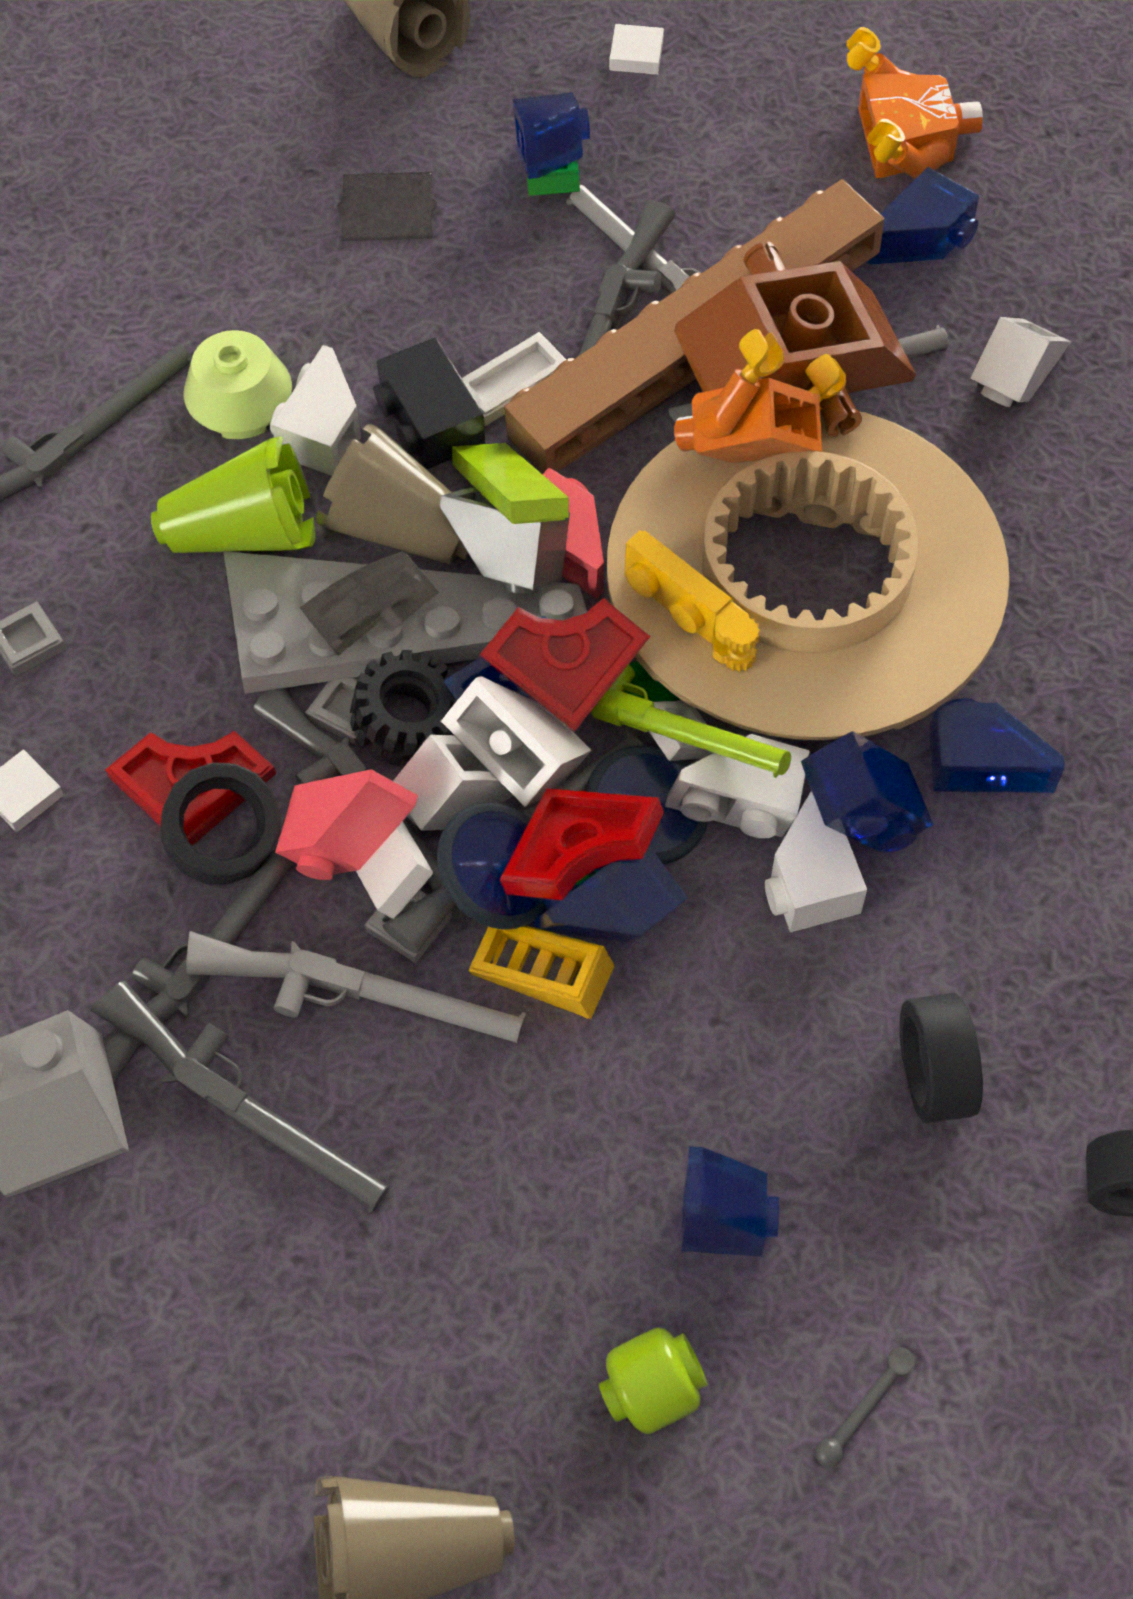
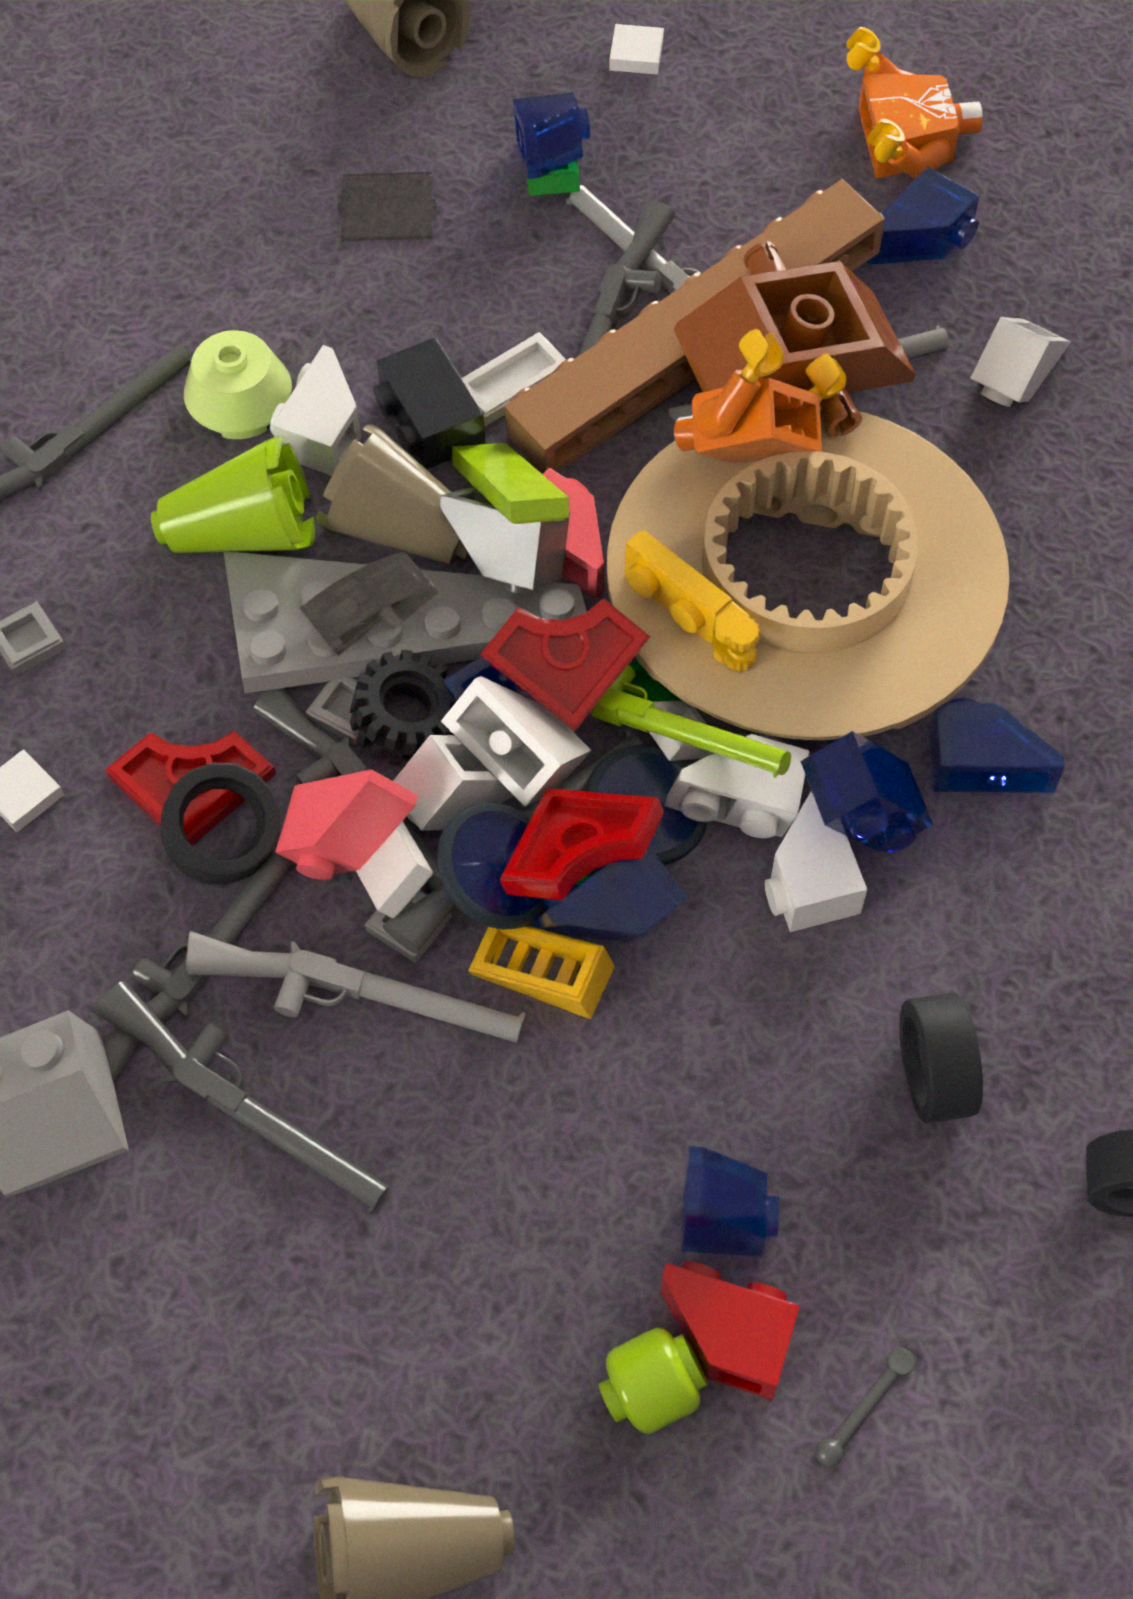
none -> red slope [661,1261,800,1400]

